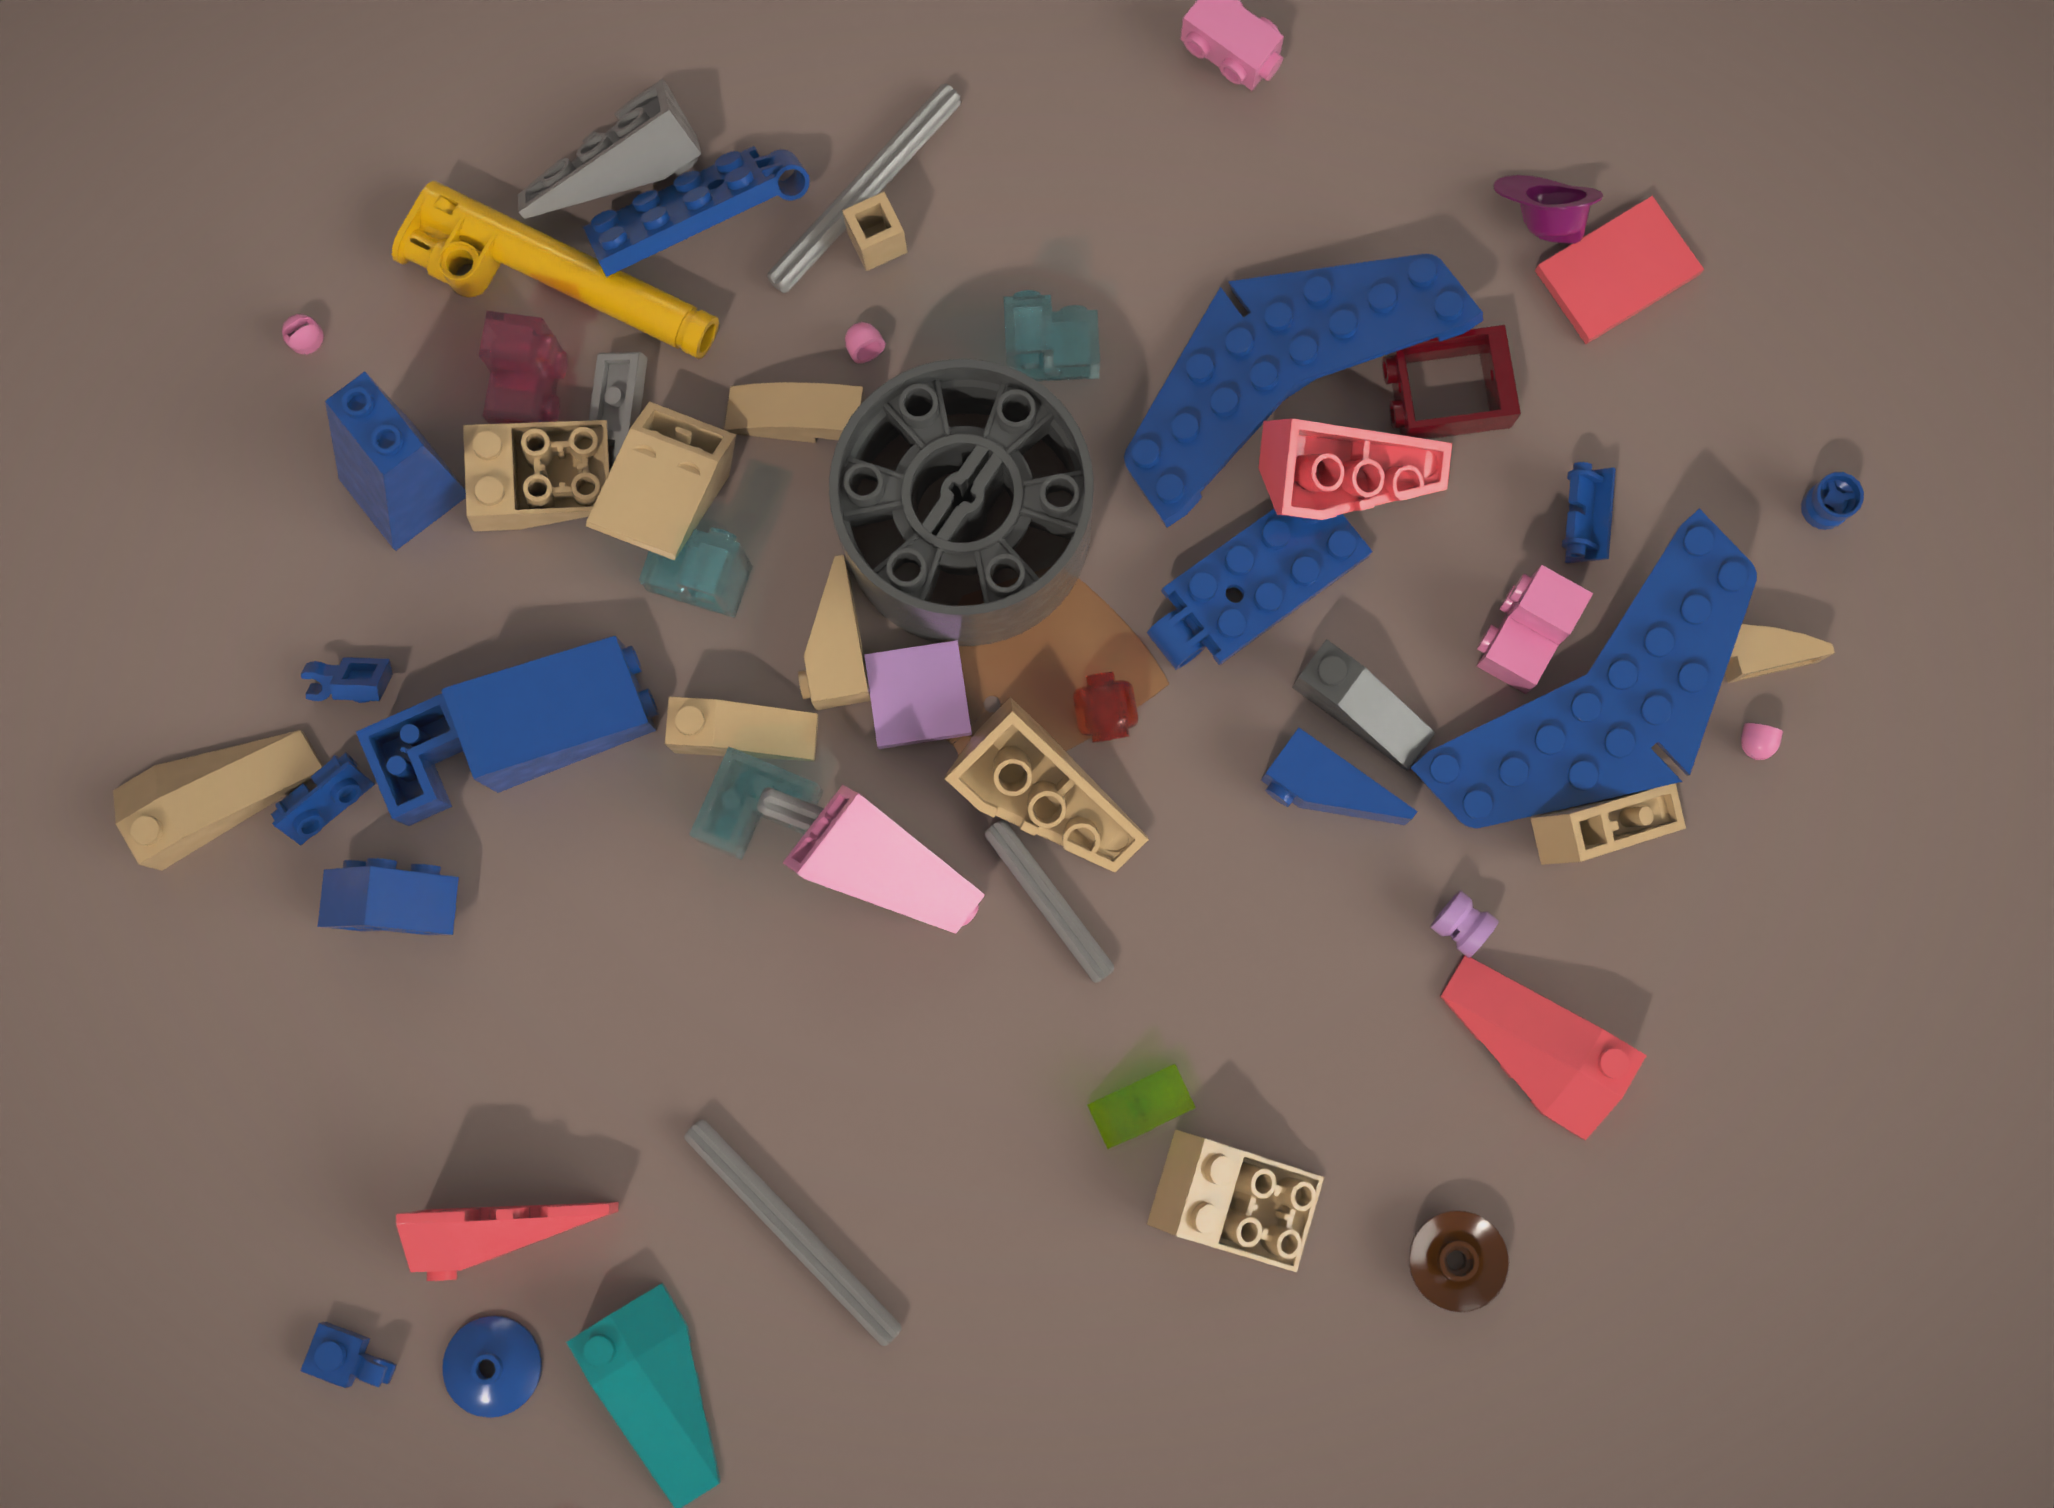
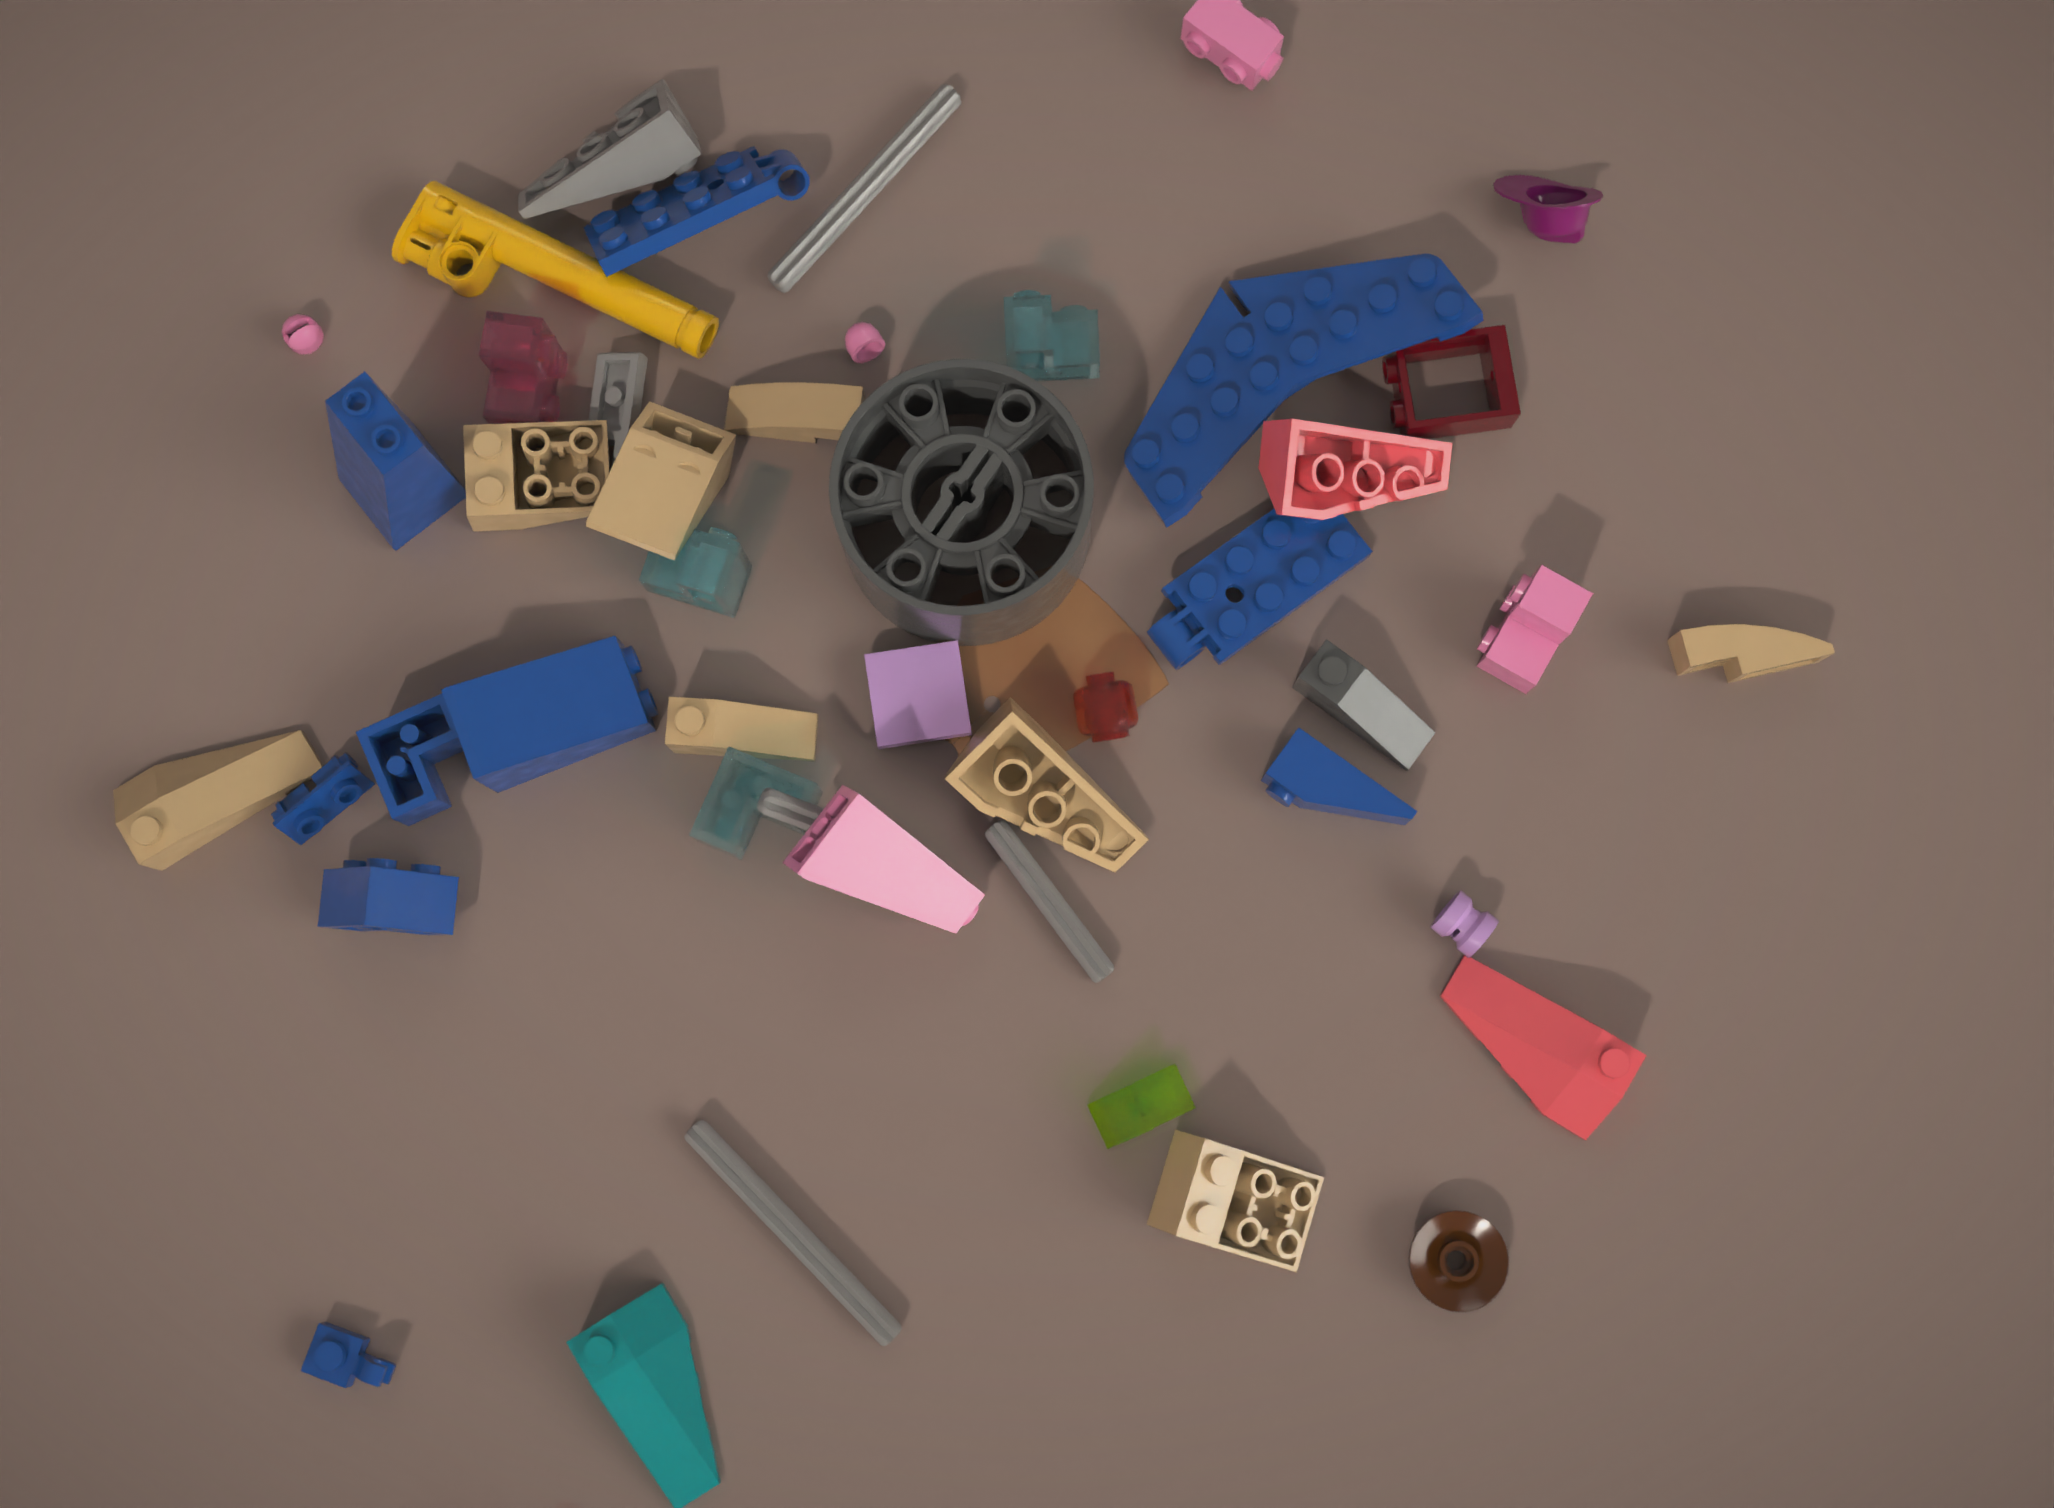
blue plate [301,657,393,703] -> none
coral wedge [396,1202,619,1281] -> none
blue dish [442,1316,542,1418] -> none
tan slope [798,555,871,711] -> none
tan brick [842,192,908,271] -> none
blue wing [1410,508,1757,829] -> none
tan slope [1531,783,1686,865] -> none
coral tile [1535,196,1704,344] -> none
blue hinge [1562,462,1616,564] -> none
bright pink hinge [1741,723,1783,760] -> none
blue wheel [1801,472,1864,530] -> none

